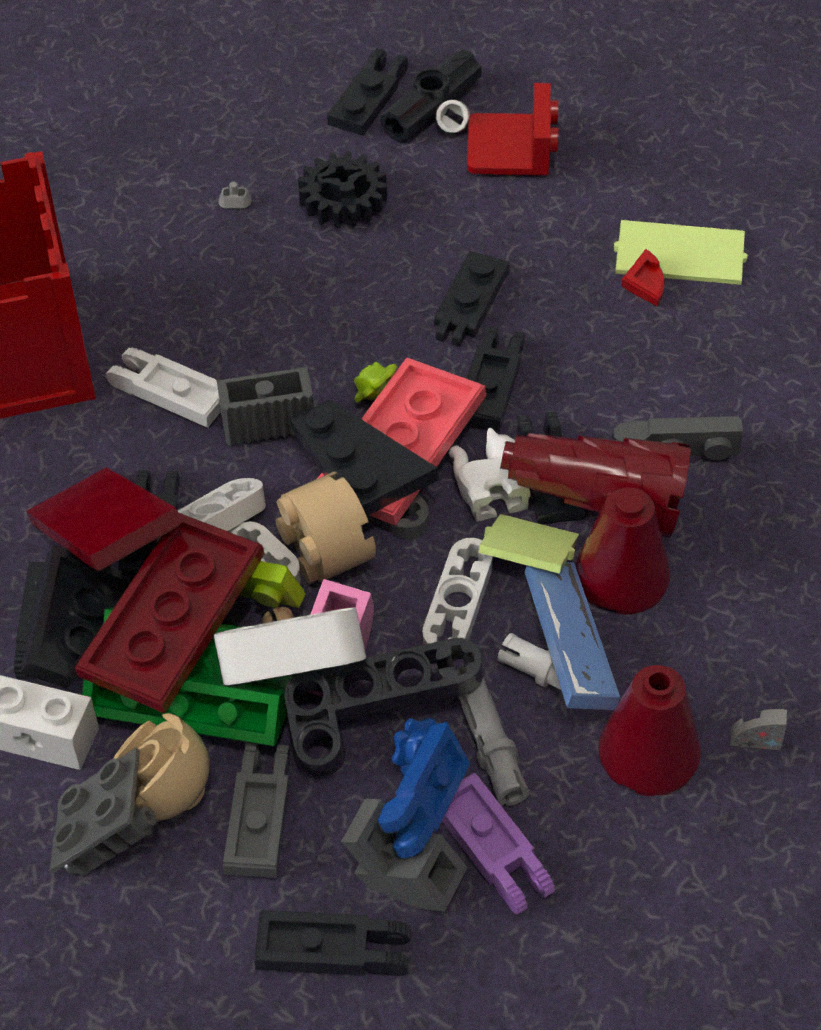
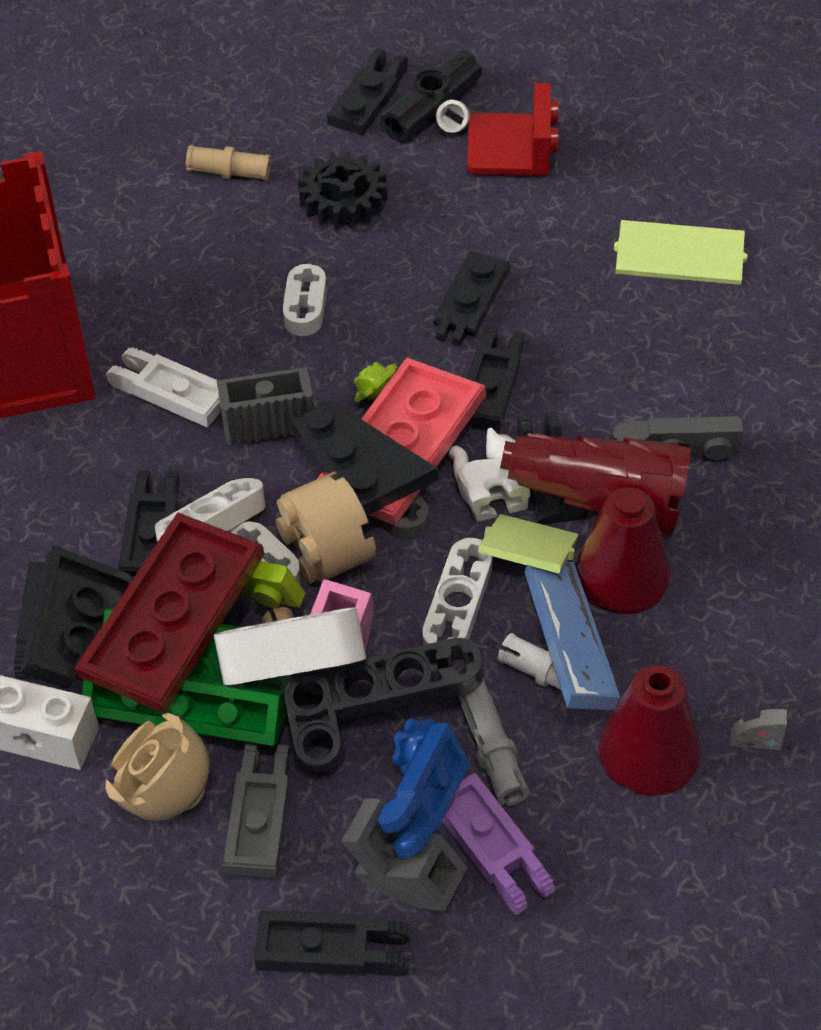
dark red tile [26,467,183,571] -> none
dark grey hinge [49,747,156,876] -> none
light grey rock [219,182,252,209] -> none
red tile [621,249,665,306] -> none
none -> tan pin [186,145,271,181]
none -> white beam [283,264,327,336]

